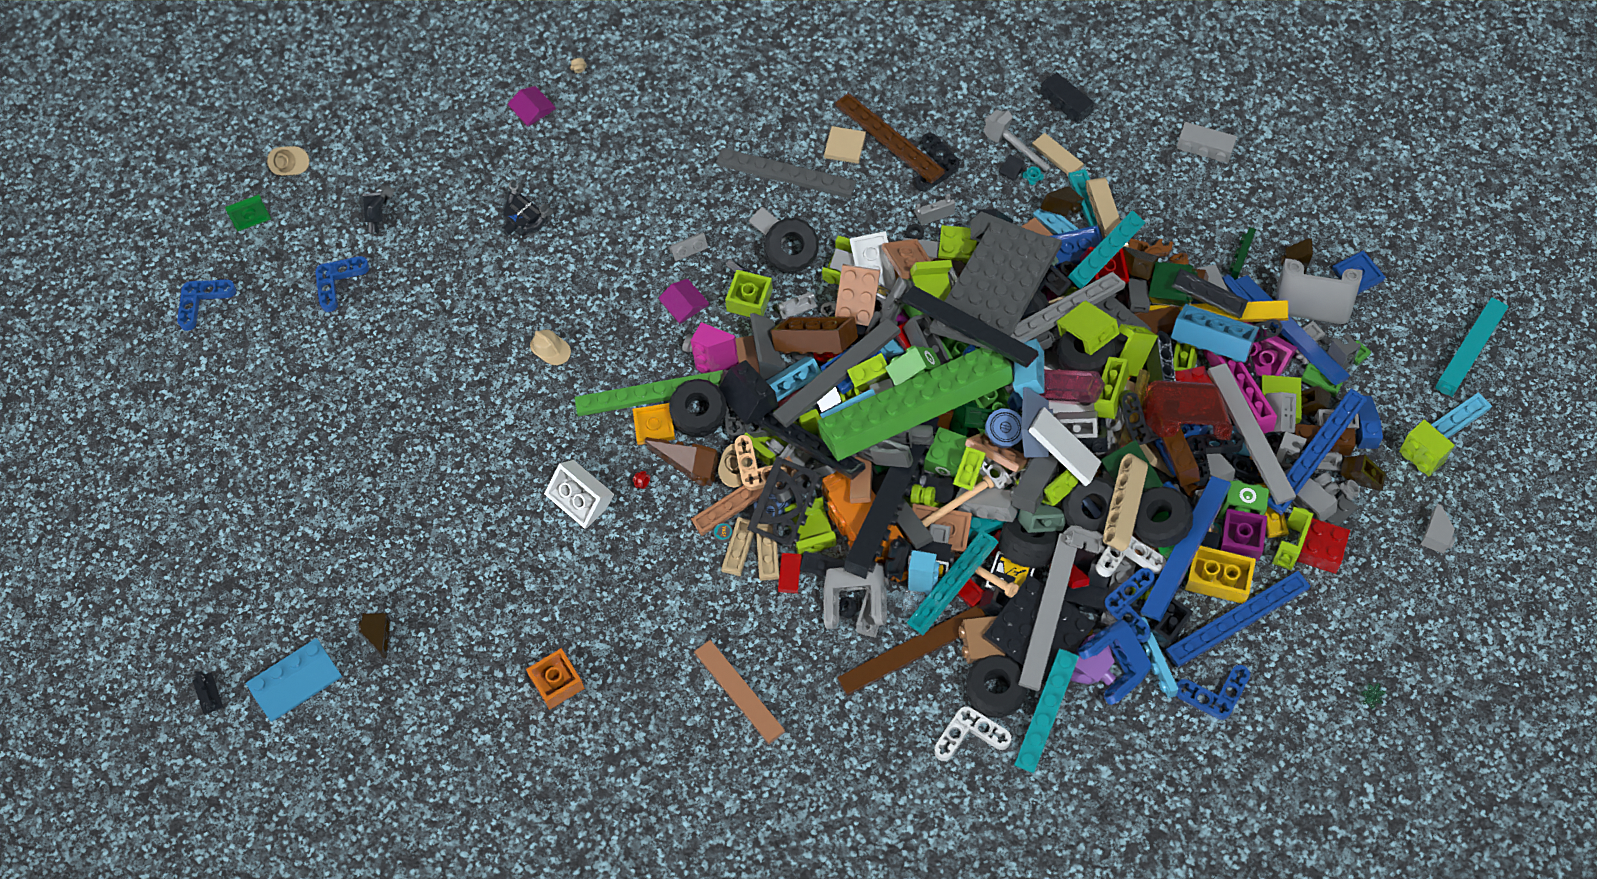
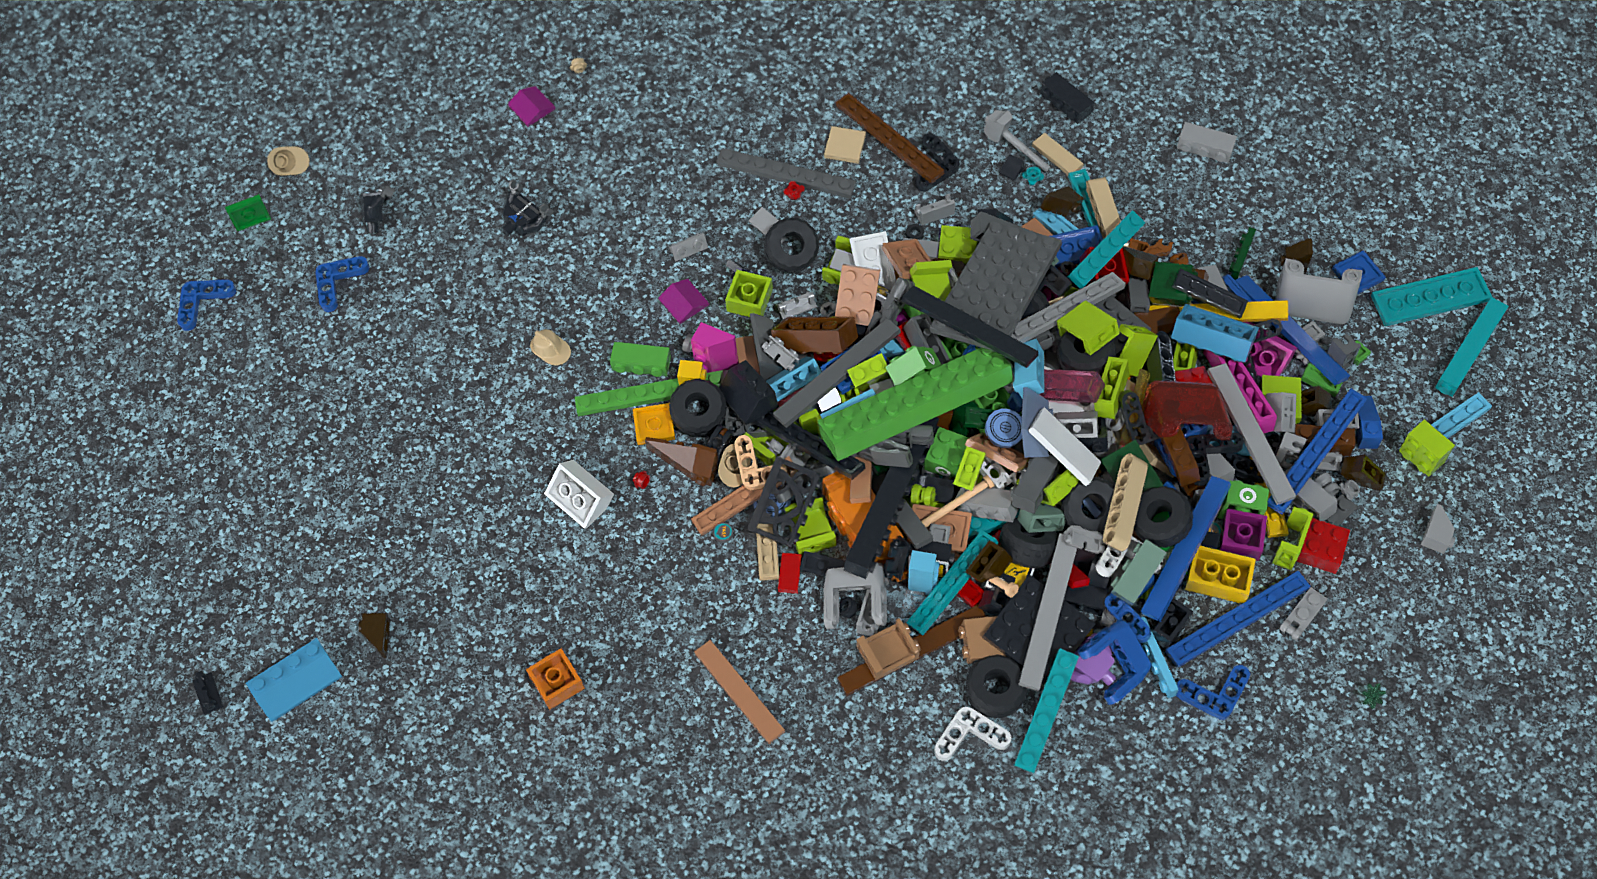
tan tile [721,517,754,576] -> none
none -> bright green brick [610,342,671,377]
none -> yellow brick [677,360,707,385]
none -> black head [706,424,734,462]
none -> light grey hinge [762,335,799,371]
none -> red plate [784,181,805,200]
none -> medium nougat panel [856,618,921,680]
none -> dark brown slope [965,540,1013,583]
none -> sand green brick [1111,540,1167,606]
none -> light grey plate [1279,587,1328,641]
none -> teal plate [1371,267,1492,327]

